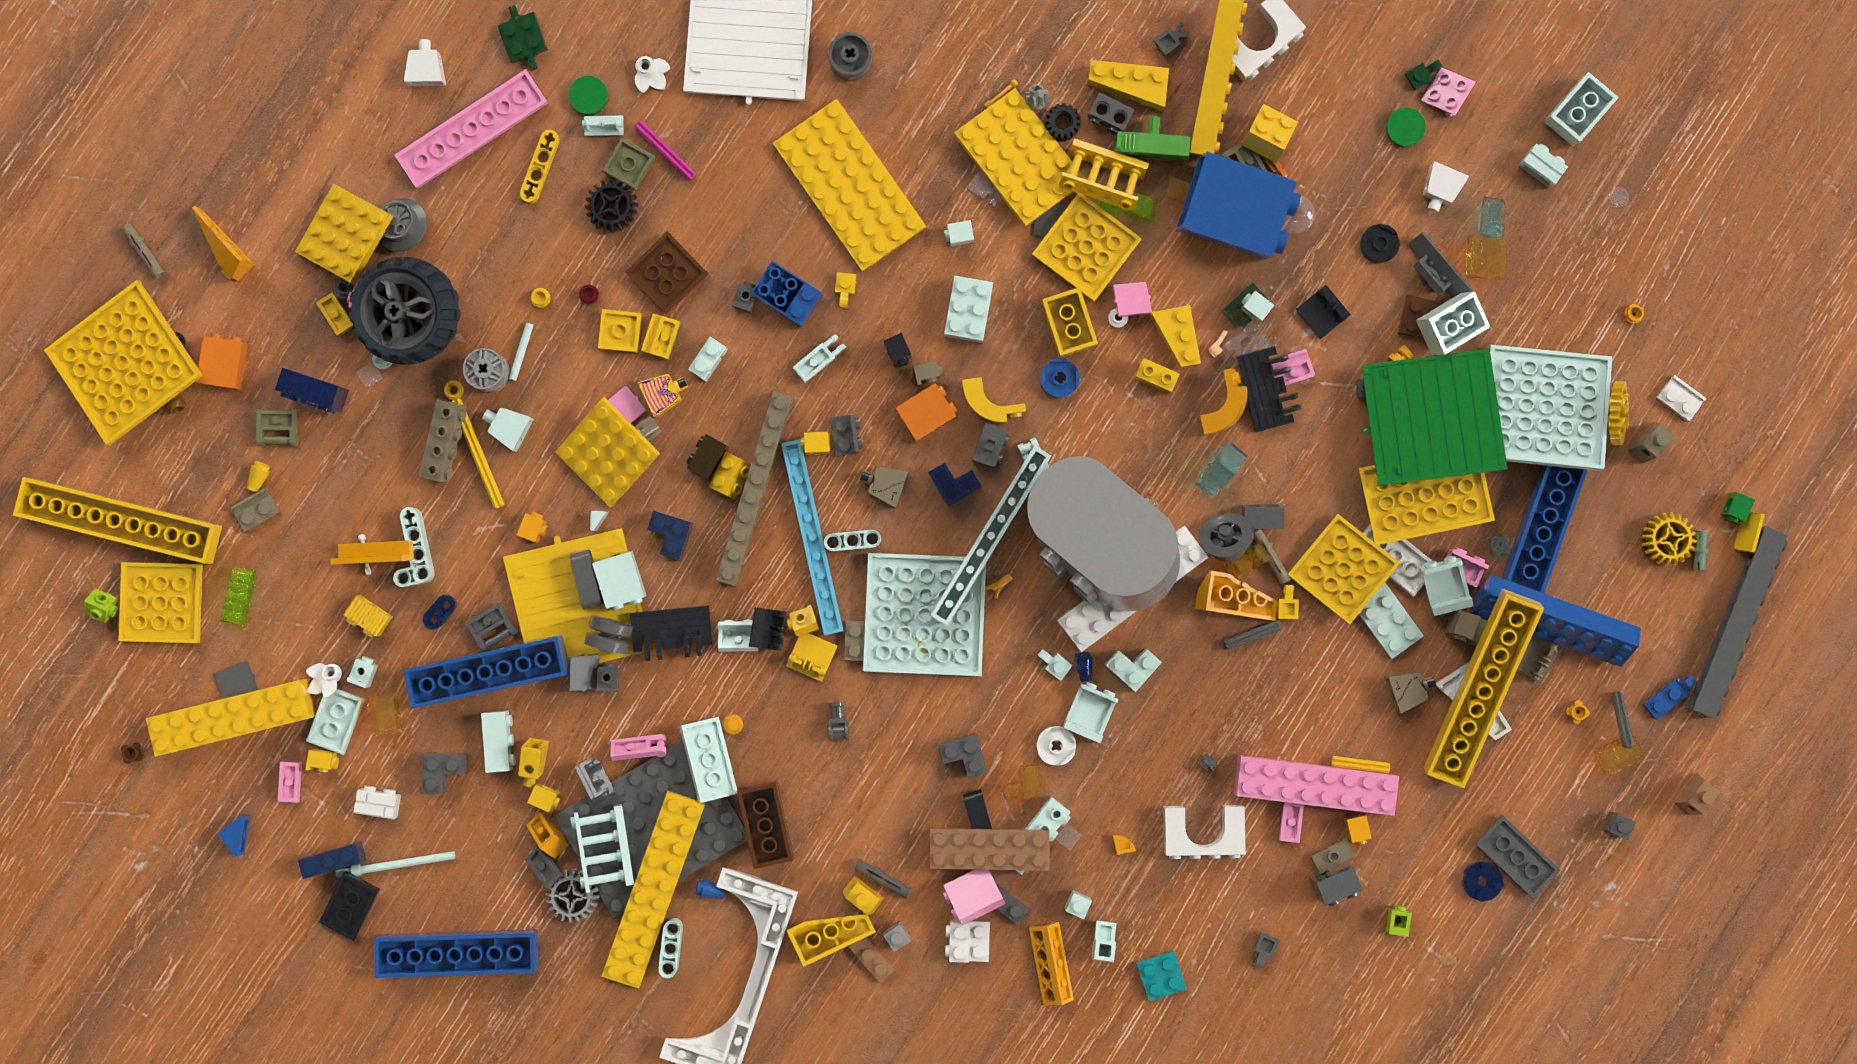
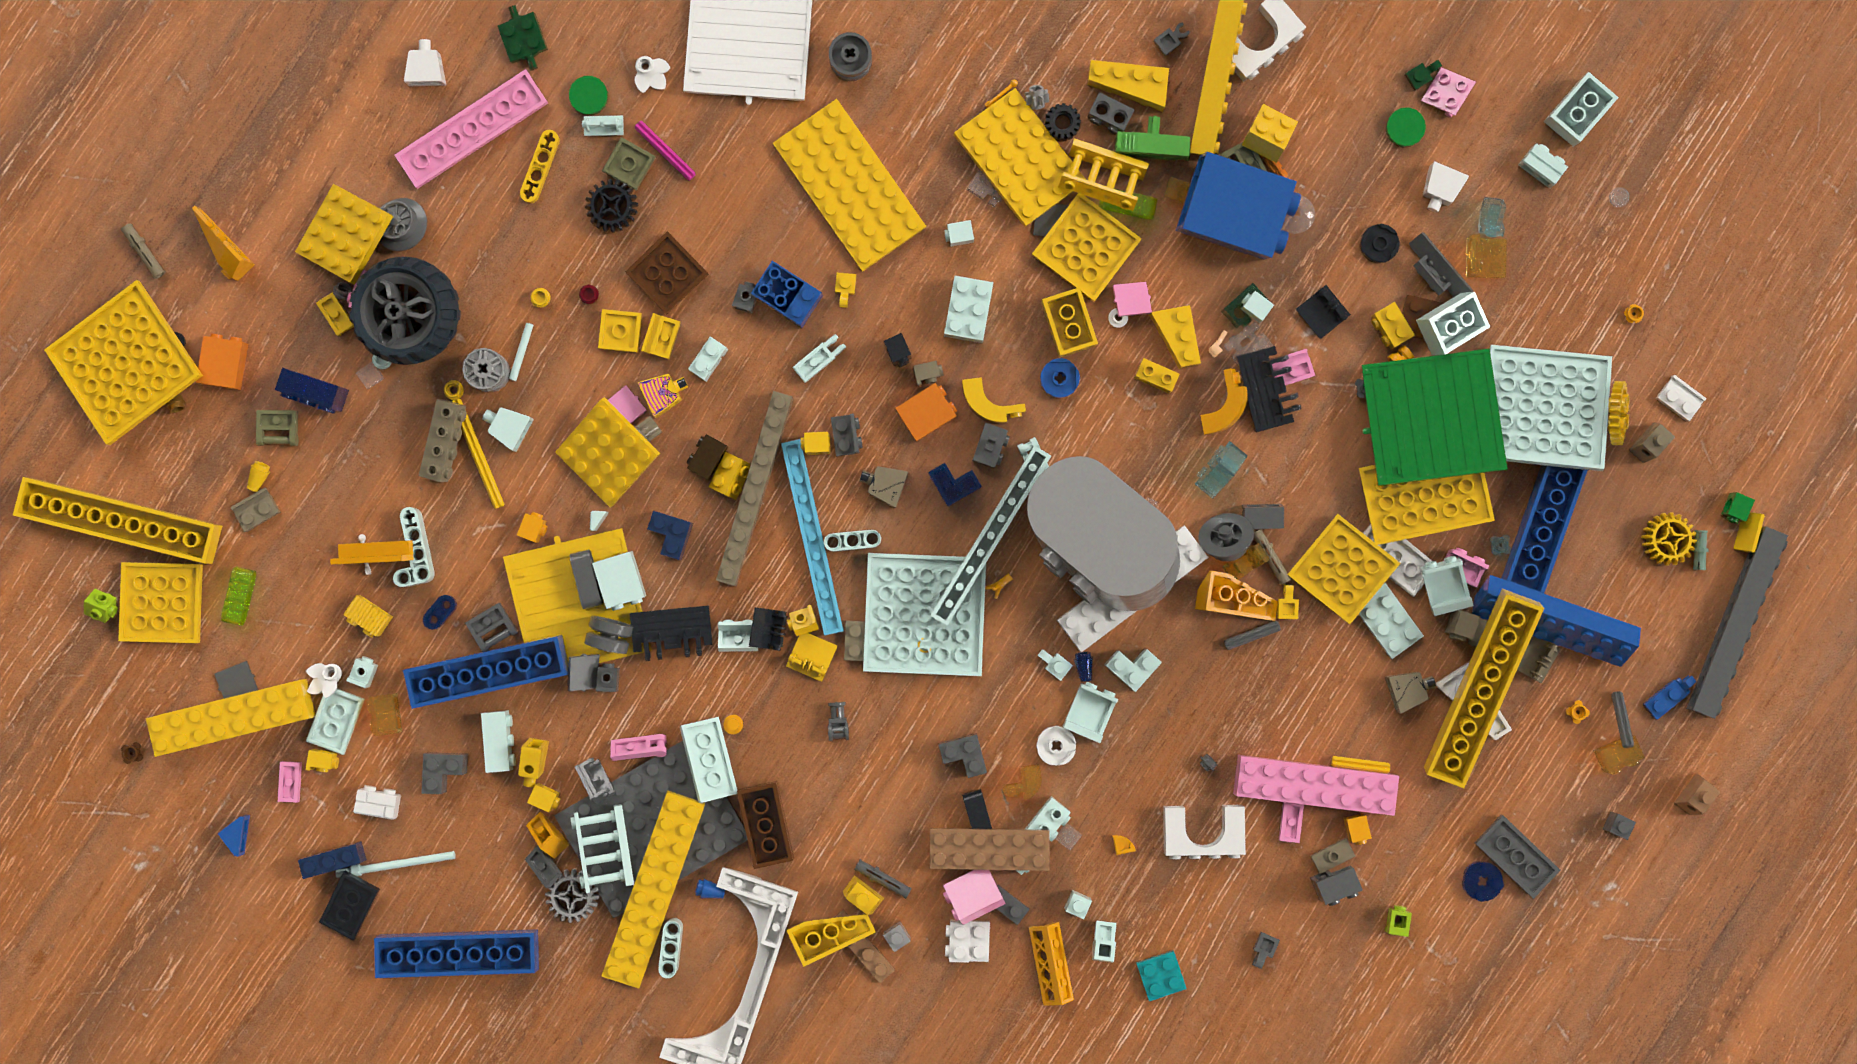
none -> yellow bracket [1371,302,1415,349]

